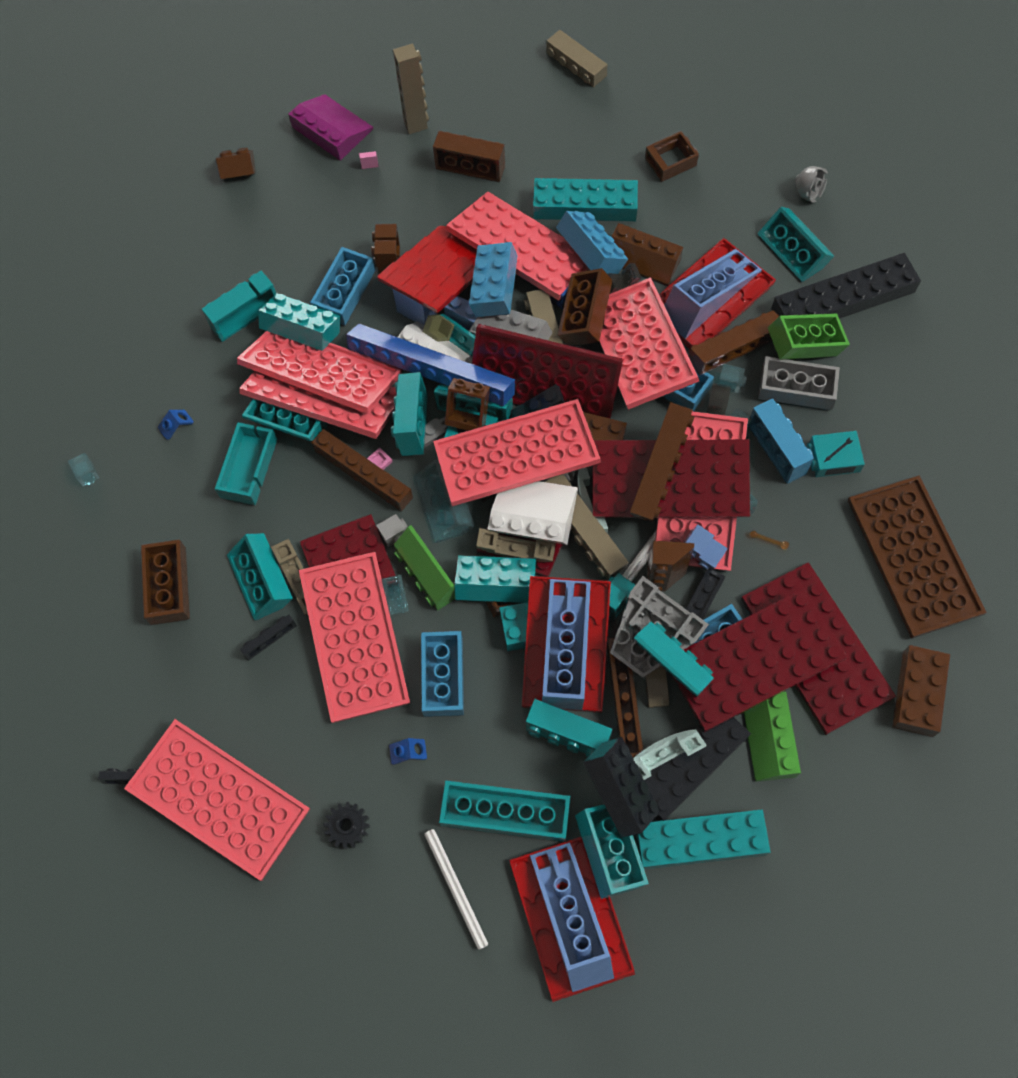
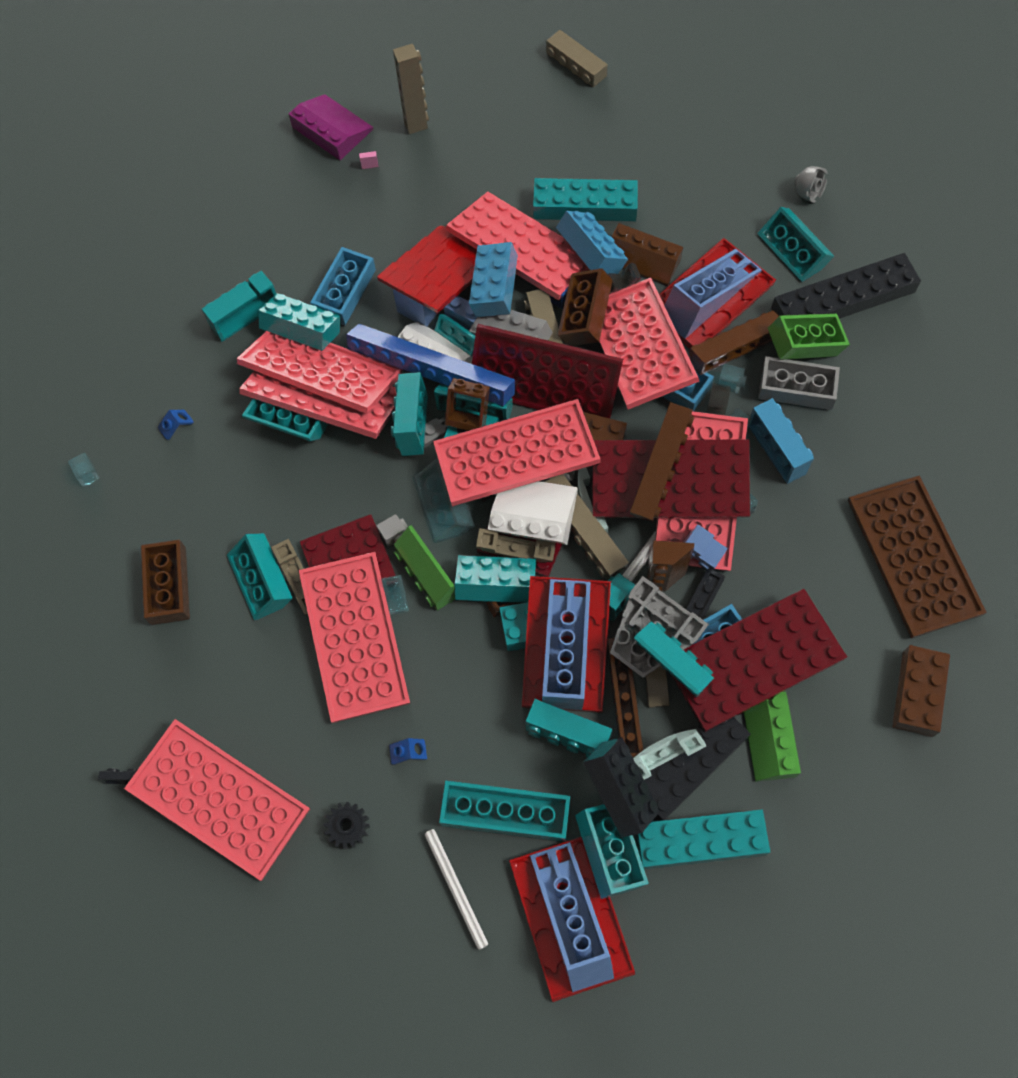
teal piece [215,422,278,505] -> none
reddish brown slope [216,147,255,179] -> none
black plate [240,614,297,661] -> none
reddish brown brick [311,429,413,512] -> none
bright pink tile [367,447,393,470] -> none
reddish brown piece [371,224,400,274] -> none
dark azure brick [421,631,464,717] -> none
olive panel [423,315,454,342] -> none
reddish brown brick [433,131,505,182] -> none
black plate [511,384,565,418] -> none
reddish brown window [645,131,699,182] -> none
dark red plate [741,562,896,735] -> none
clear orange hinge [750,531,789,549] -> none
teal brick [807,431,865,477] -> none

